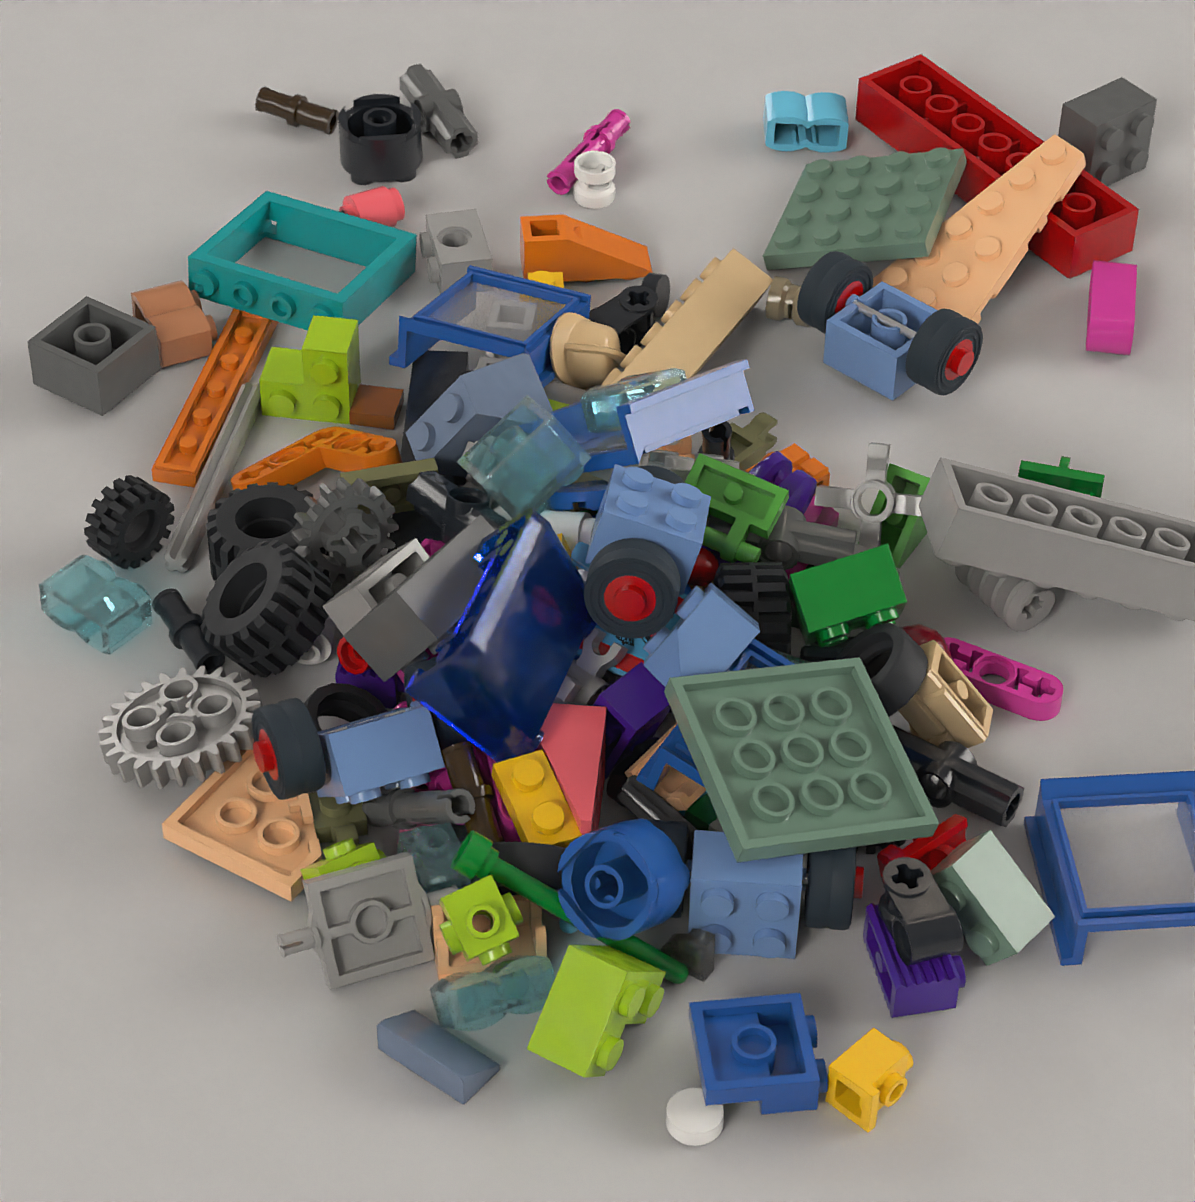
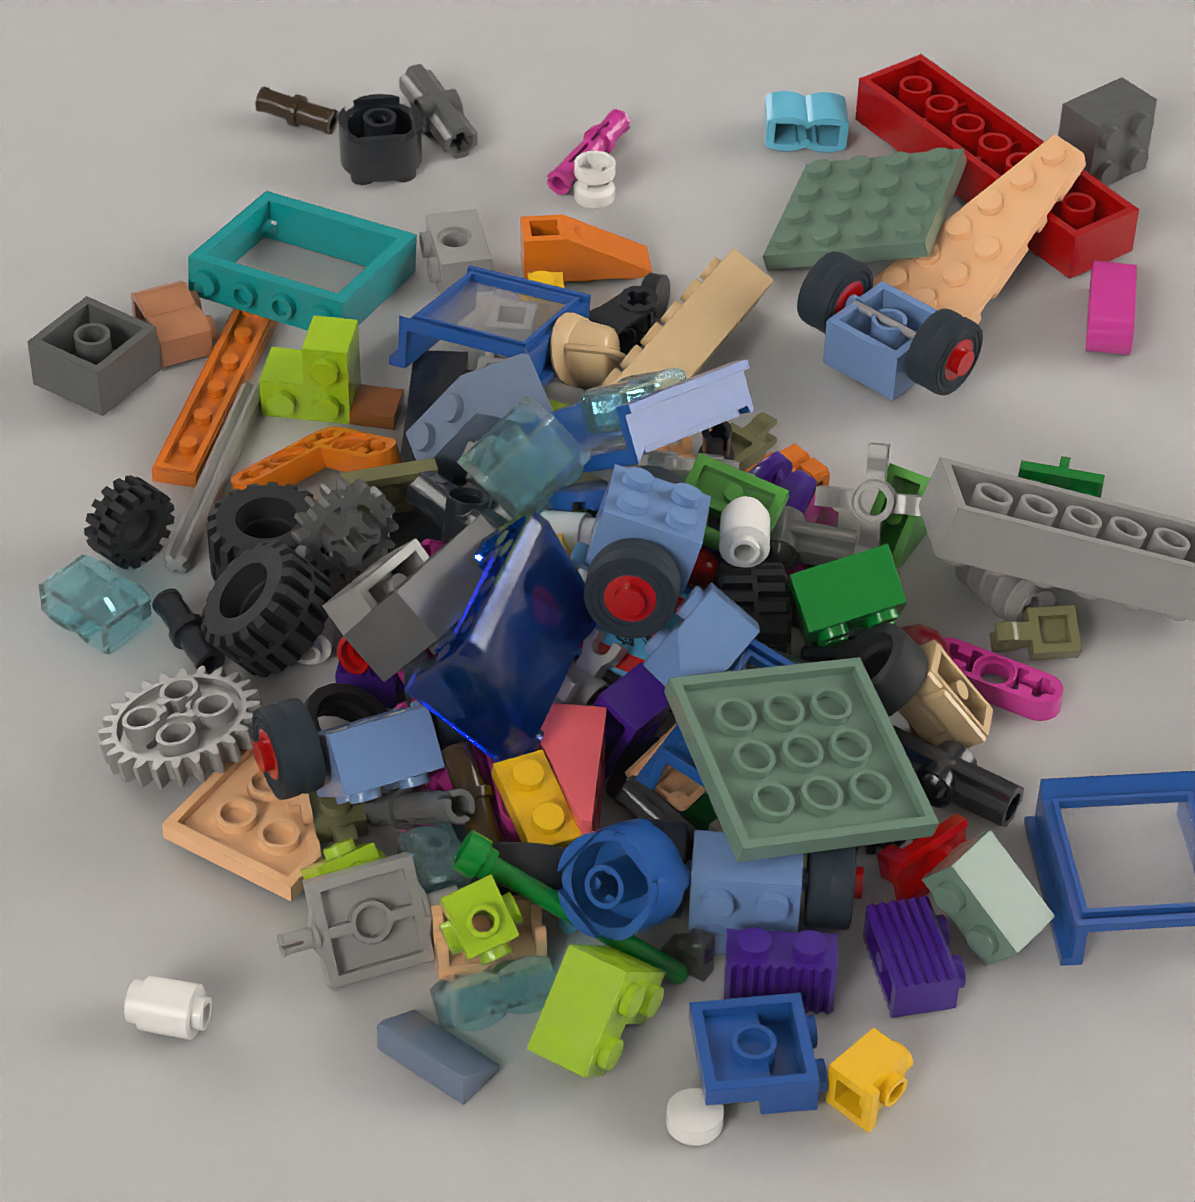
coral brick [339,186,405,227] -> none
dark tan wheel [765,276,810,328] -> none
black piece [878,857,964,966] -> none
none -> white brick [124,975,212,1040]
none -> white brick [719,496,770,568]
none -> dark purple brick [723,927,838,1015]
none -> olive plate [989,605,1082,660]

